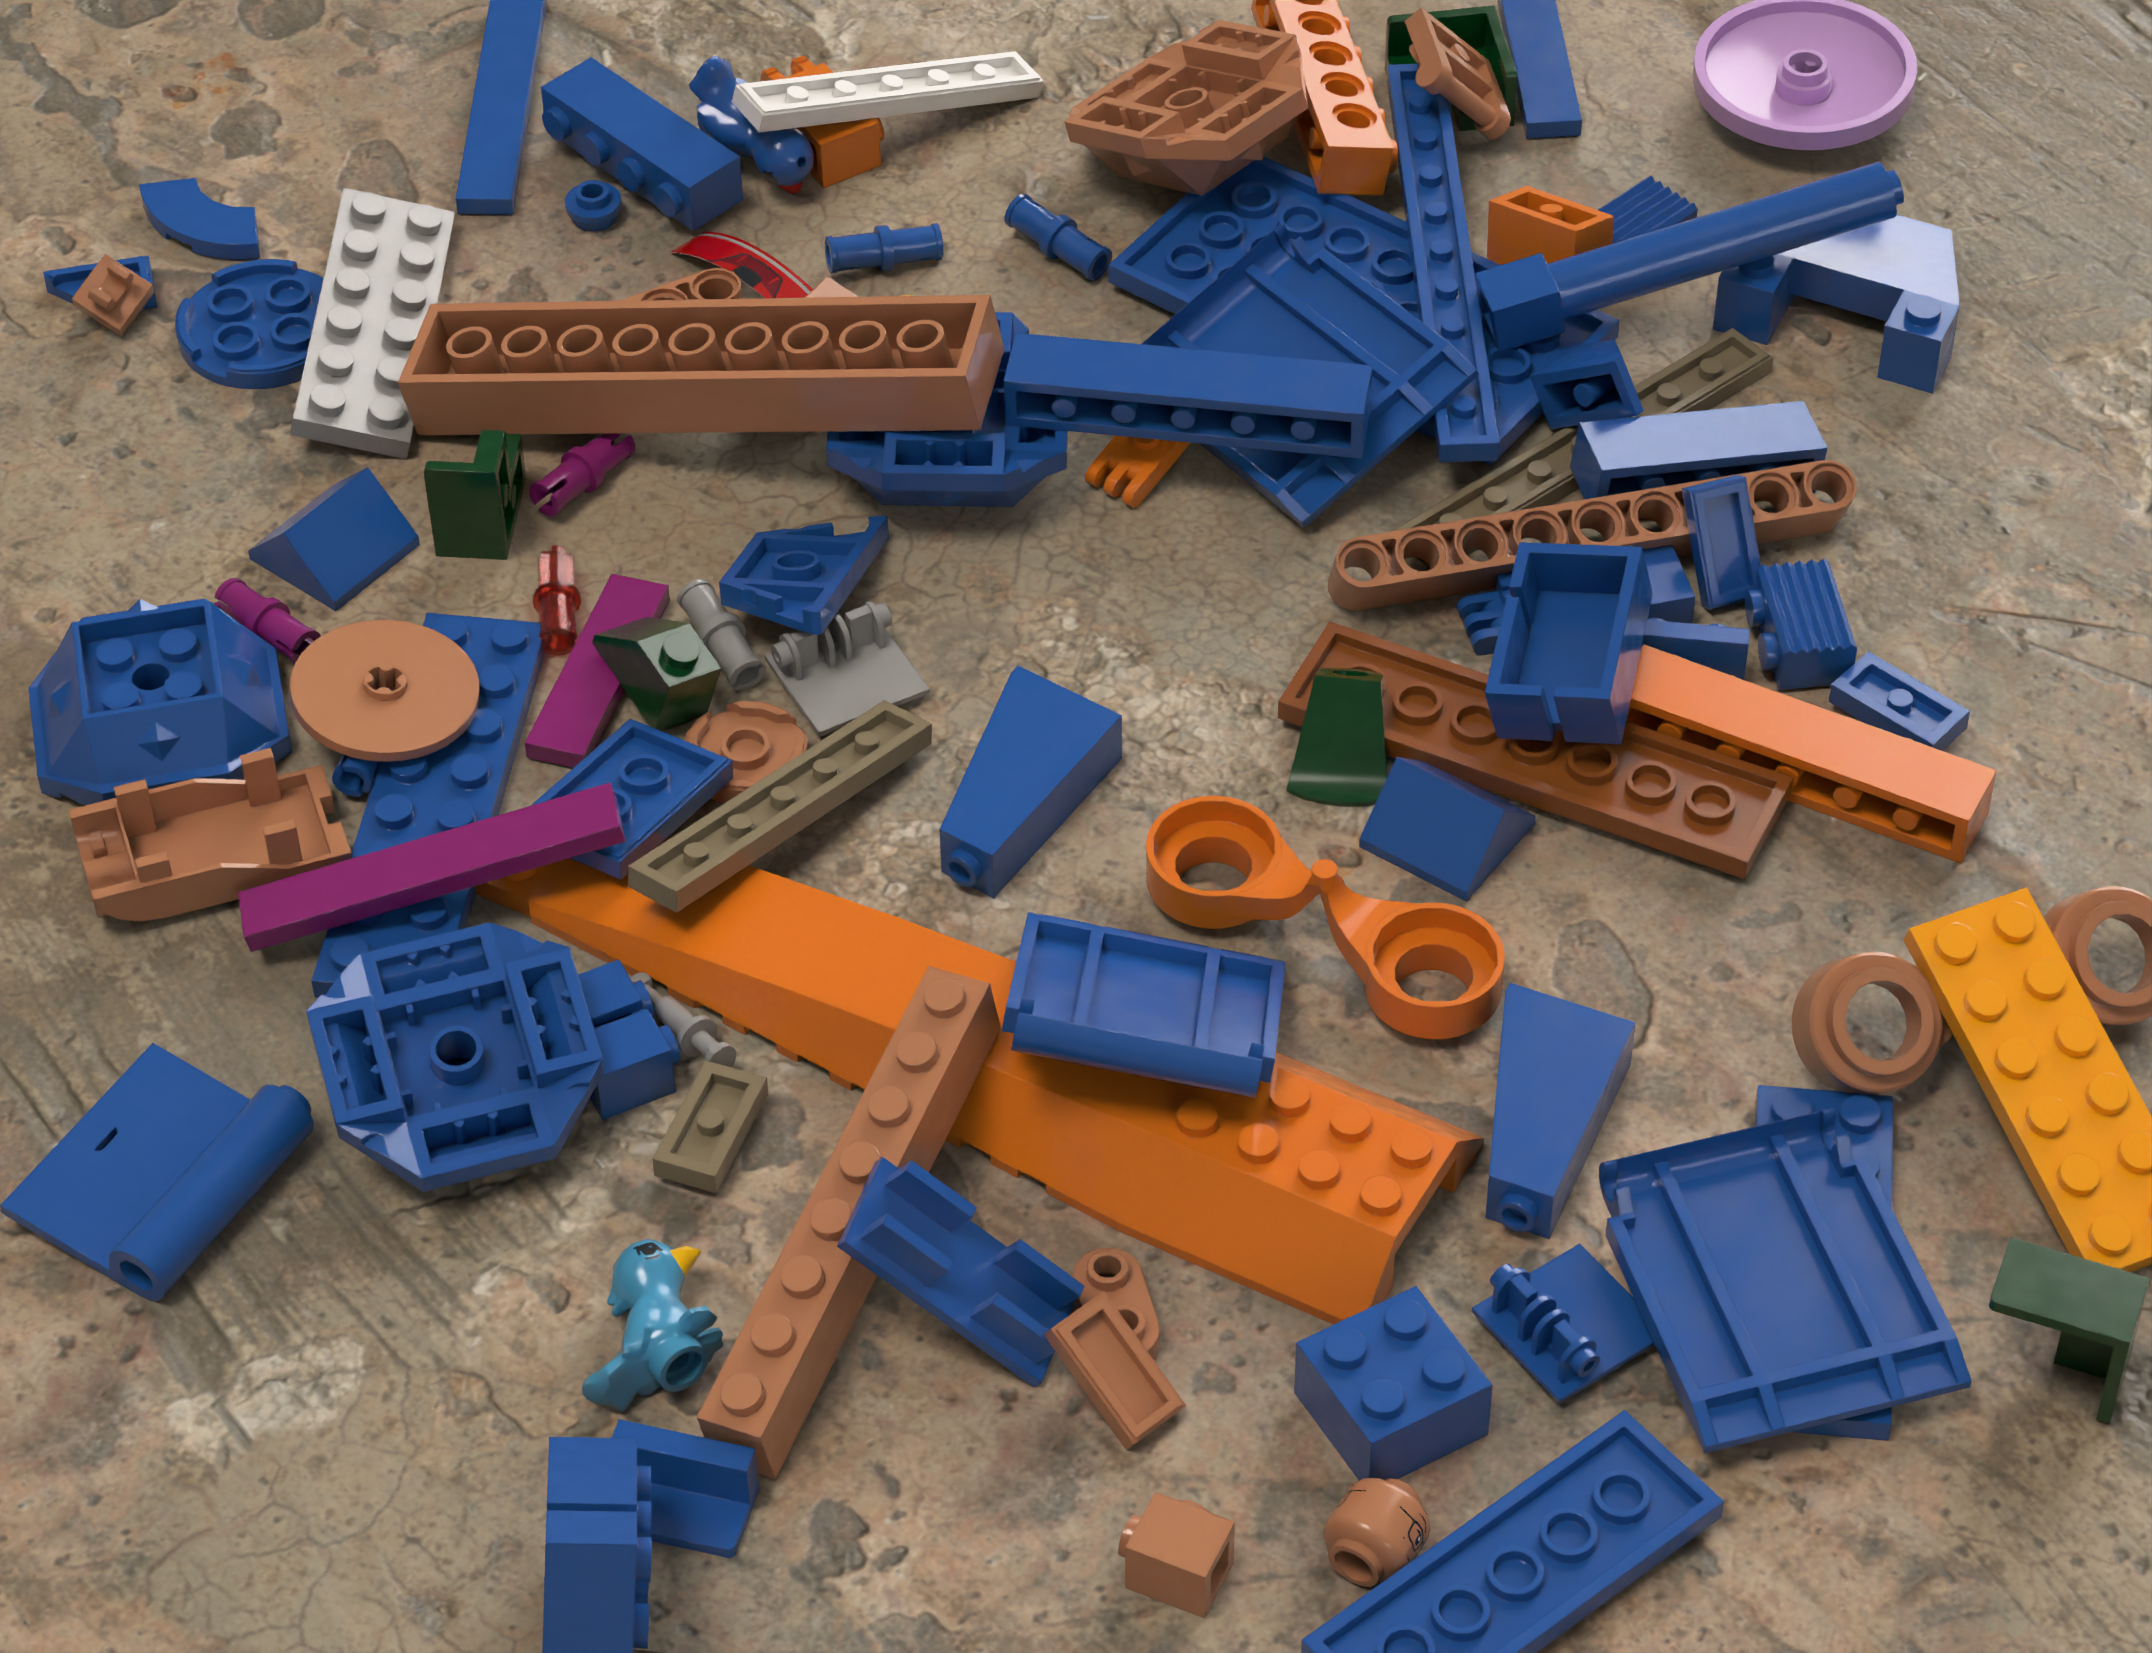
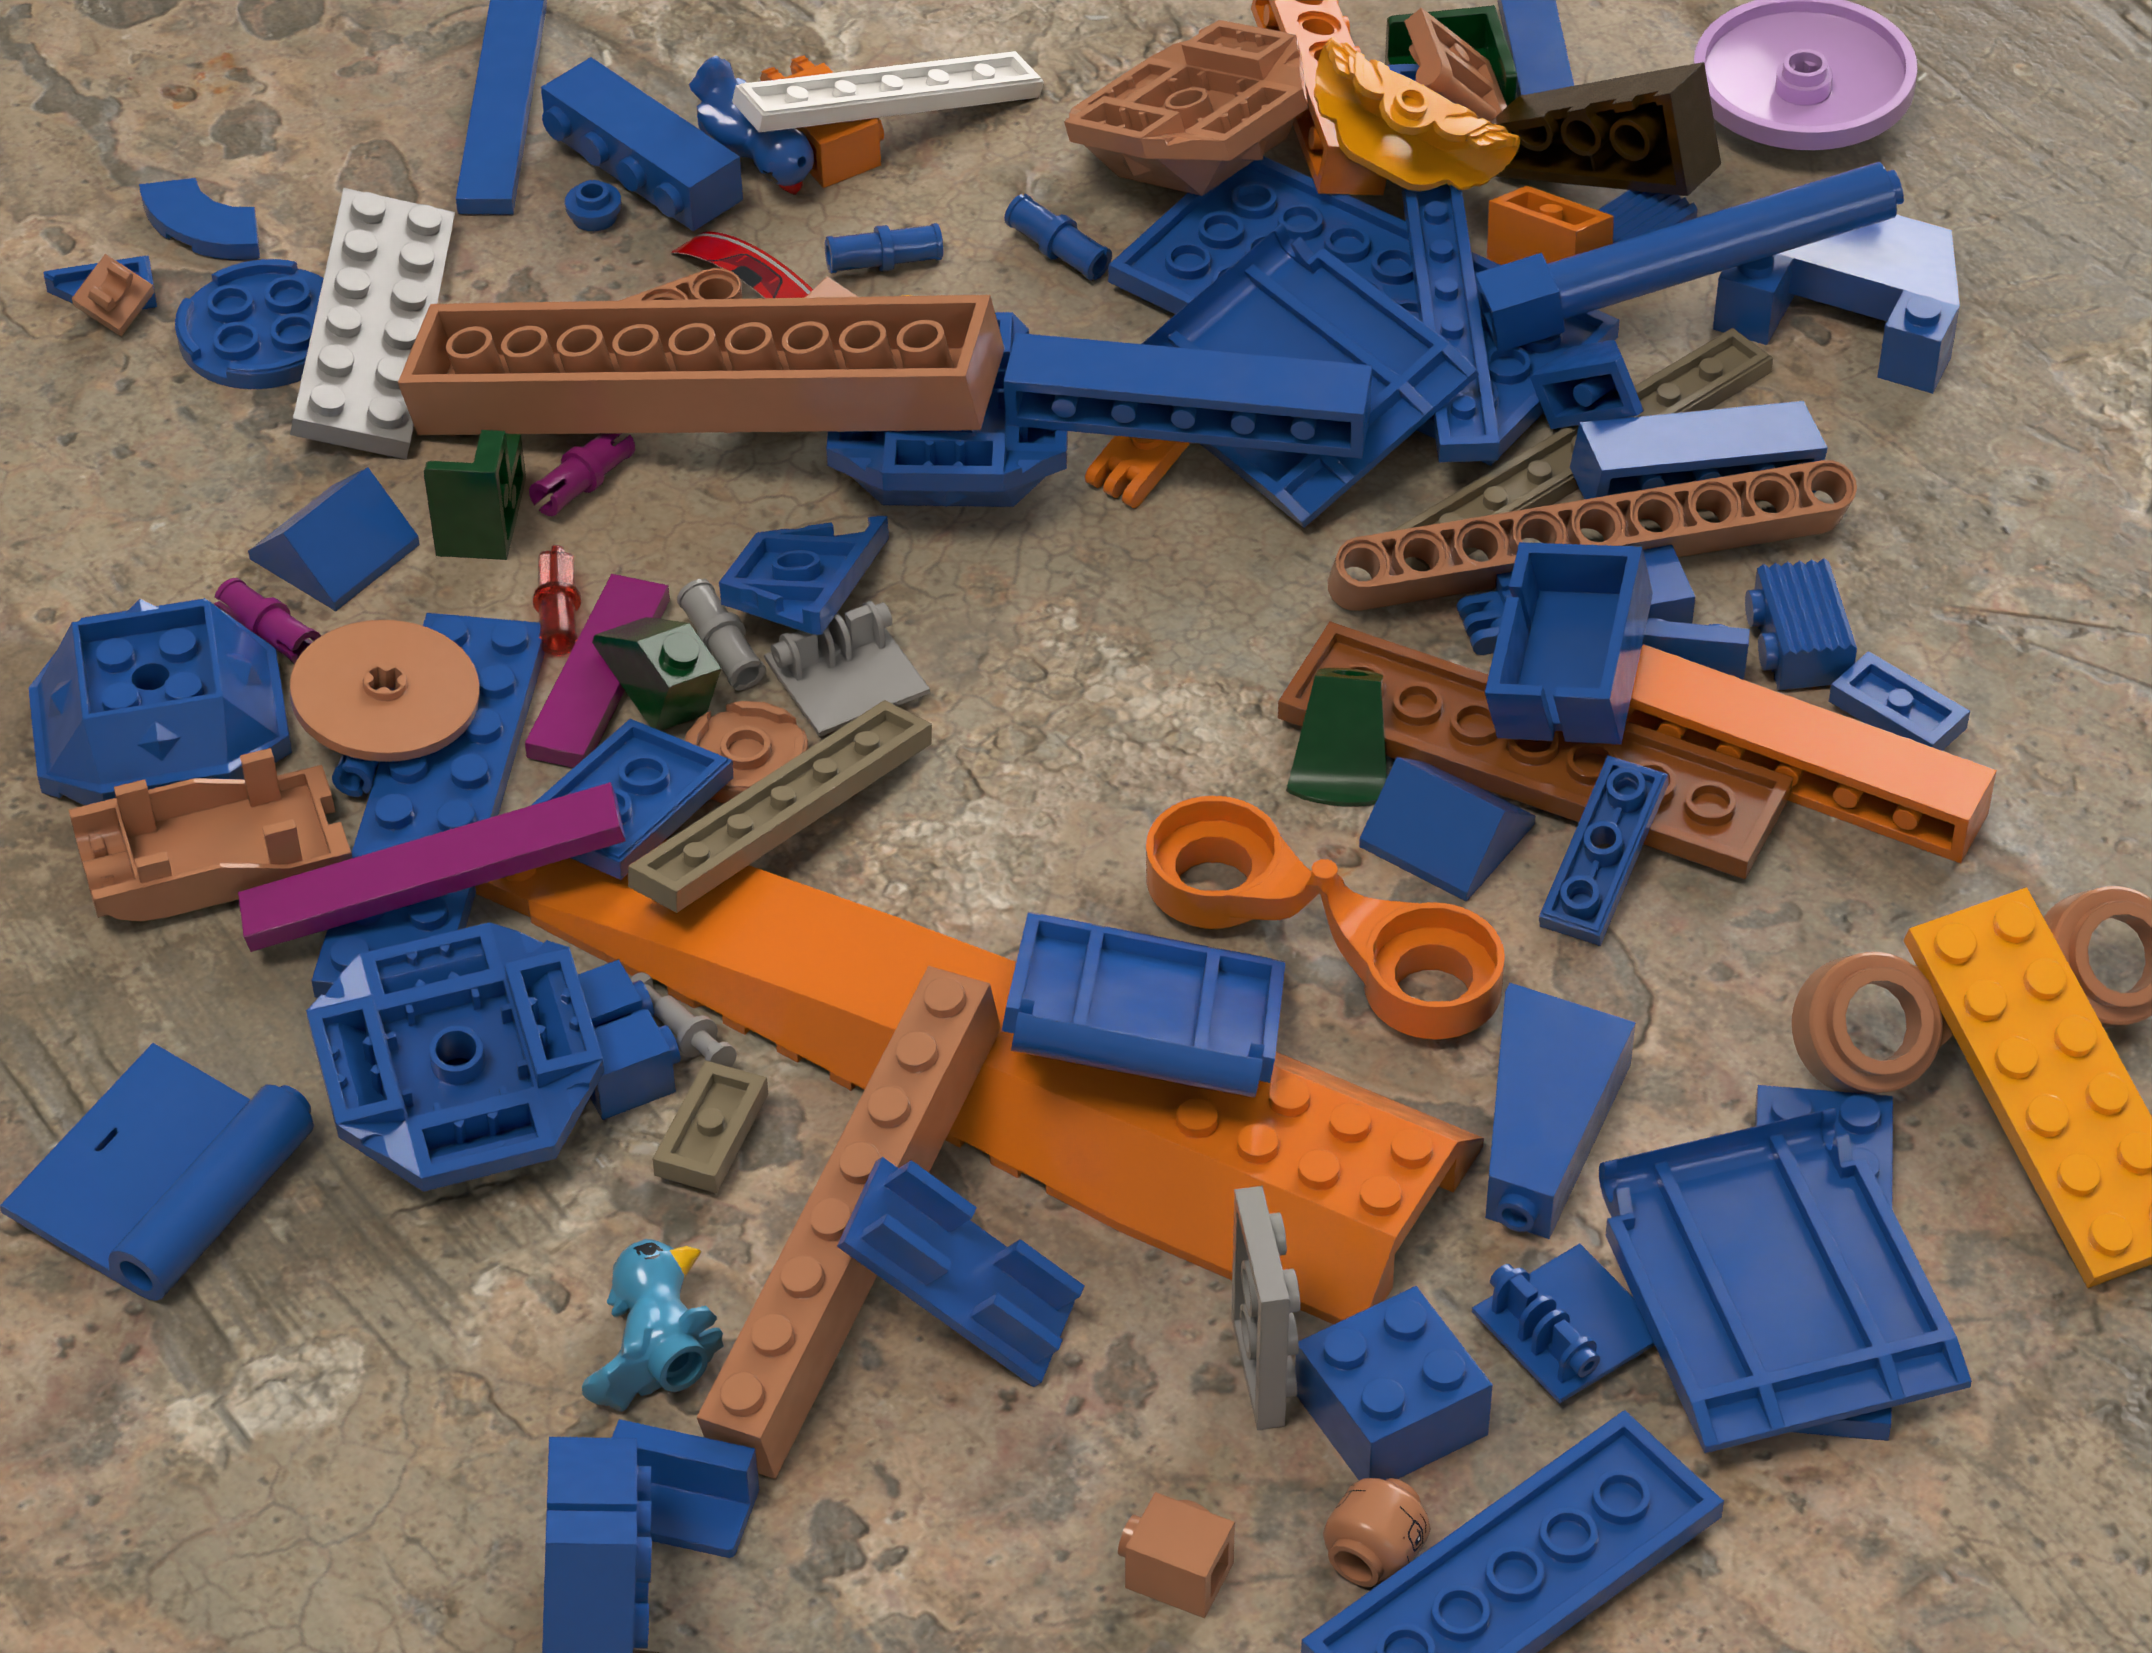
blue slope [939,666,1122,898] -> none
nougat tile [1044,1291,1186,1450] -> none
nougat plate [1073,1248,1160,1360] -> none
blue tile [1682,475,1761,609] -> none
dark green panel [1989,1237,2150,1424] -> none
none -> light grey plate [1231,1186,1300,1430]
none -> light orange piece [1314,37,1521,192]
none -> dark brown wedge [1490,62,1721,196]
none -> blue tile [1539,755,1668,946]

